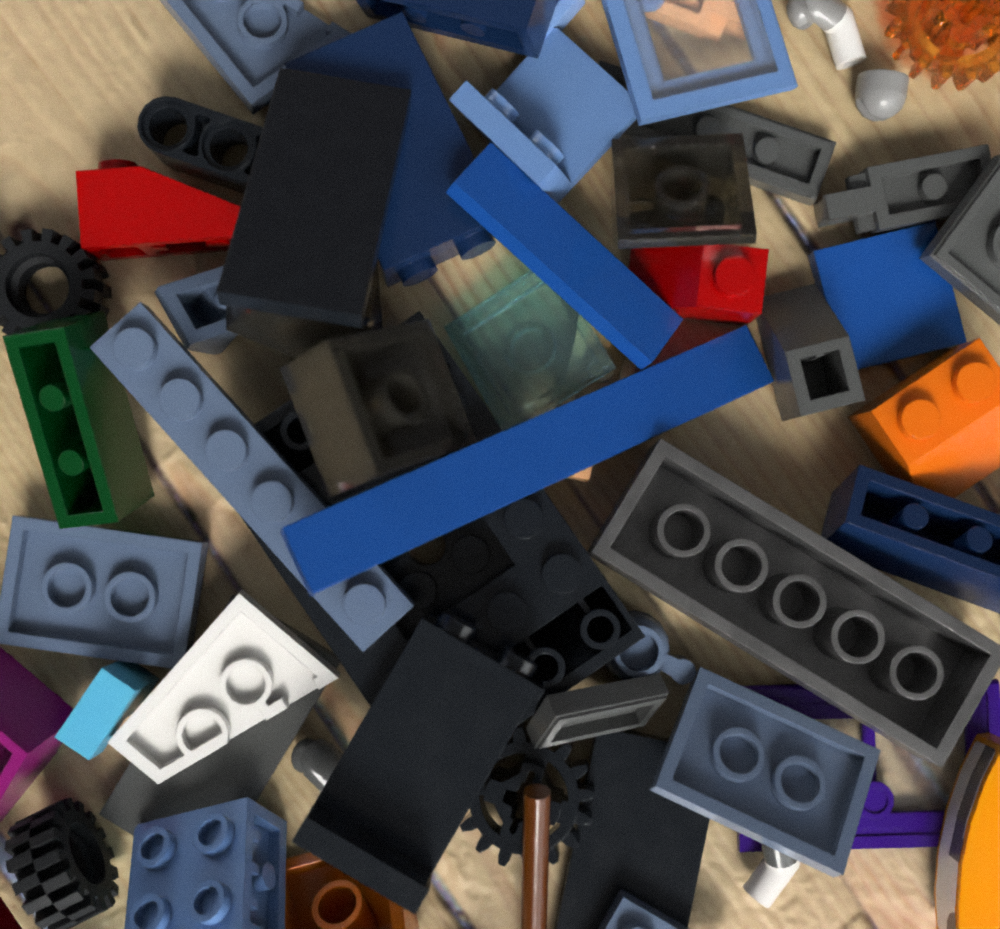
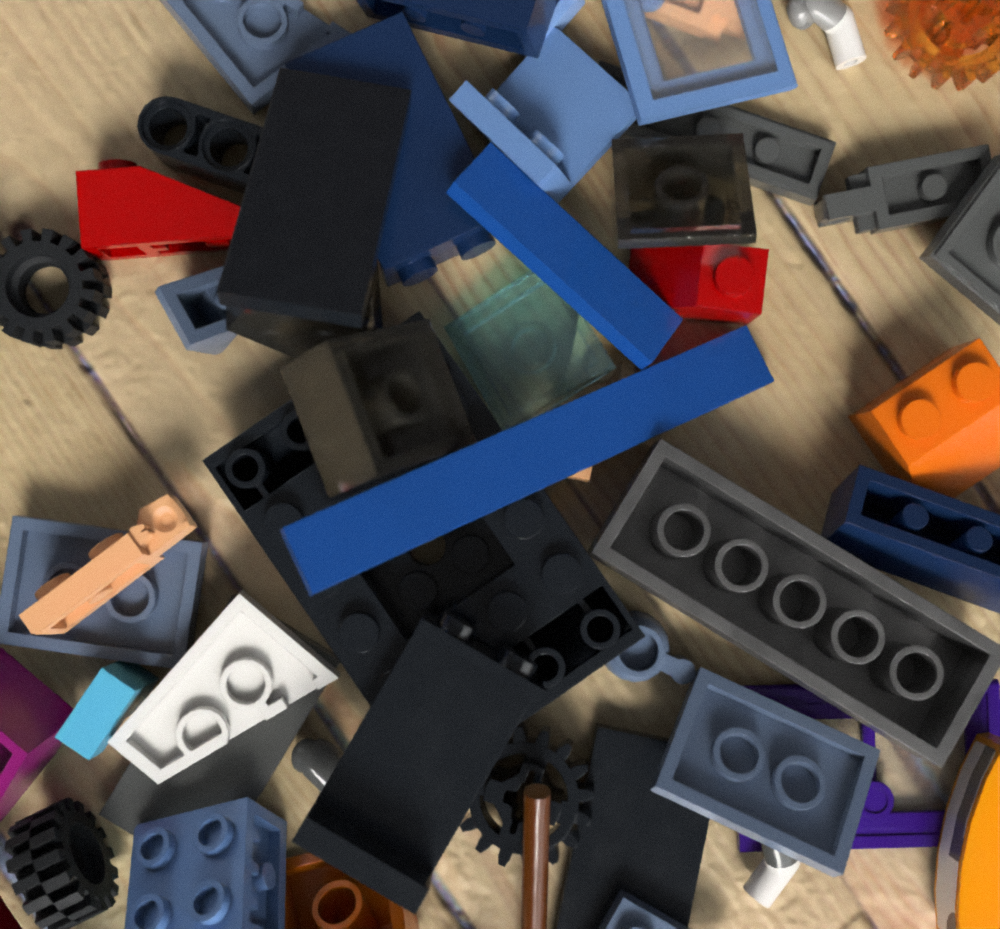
dark green brick [2,311,155,529] -> none
sand blue plate [89,302,416,652] -> none
dark grey tile [526,673,669,749] -> none
dark grey slope [756,284,865,421] -> none
blue tile [808,221,967,370] -> none
light grey hinge [855,69,909,122] -> none
none -> light nougat hinge [19,494,198,635]

